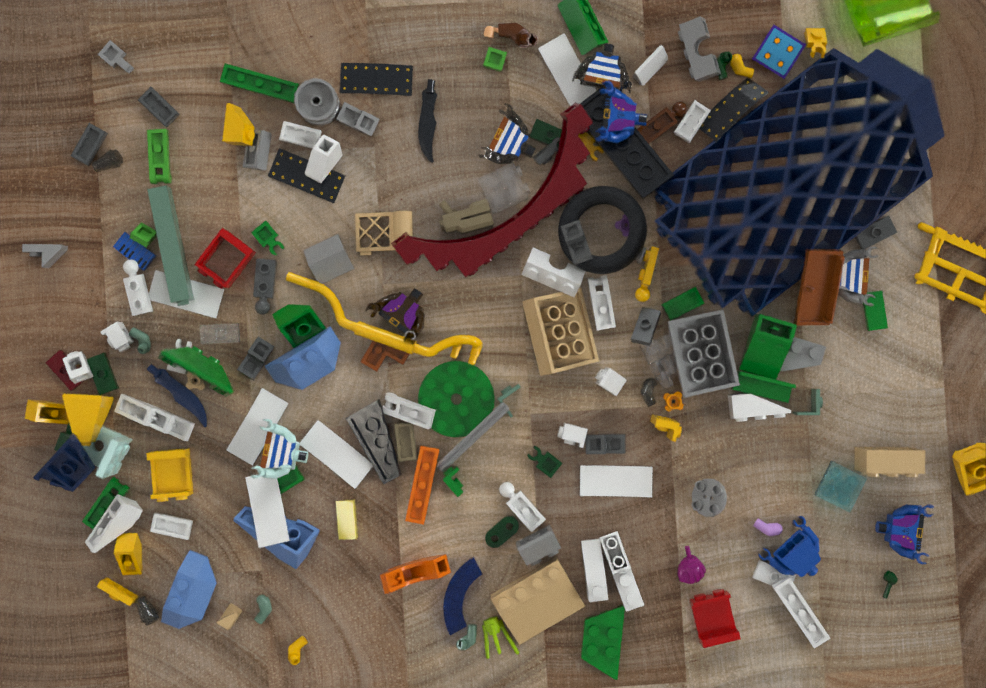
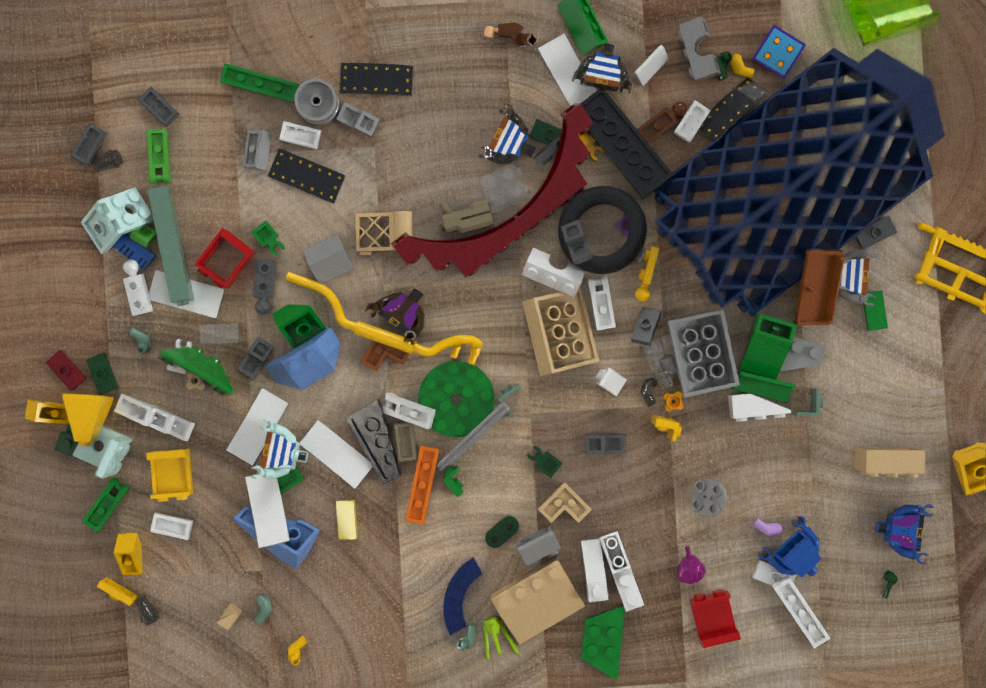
light grey slope [22,244,68,269] -> none
dark blue wing [33,434,95,492] -> none
white brick [62,351,94,384] -> none
white slope [85,494,143,553] -> none
light grey plate [98,40,134,74] -> none
white brick [100,322,134,353] -> none
dark blue sword [147,364,207,427] -> none
medium blue wedge [161,550,217,629] -> none
yellow slope [222,103,255,146] -> none
white slope [305,134,343,183] -> none
orange arch [380,554,451,594] -> none
black sword [418,79,437,163] -> none
bright green plate [483,47,507,72] -> none
white plate [499,482,546,532] -> none
white brick [557,423,588,448] -> none
white sticker [580,465,653,497] -> none
blue torso [595,81,647,143] -> none
green tile [661,287,705,321] -> none
yellow plate [804,28,827,58] -> none
clear light blue plate [814,461,867,513] -> none
none -> light aqua bracket [81,187,154,254]
none -> tan plate [537,482,592,523]

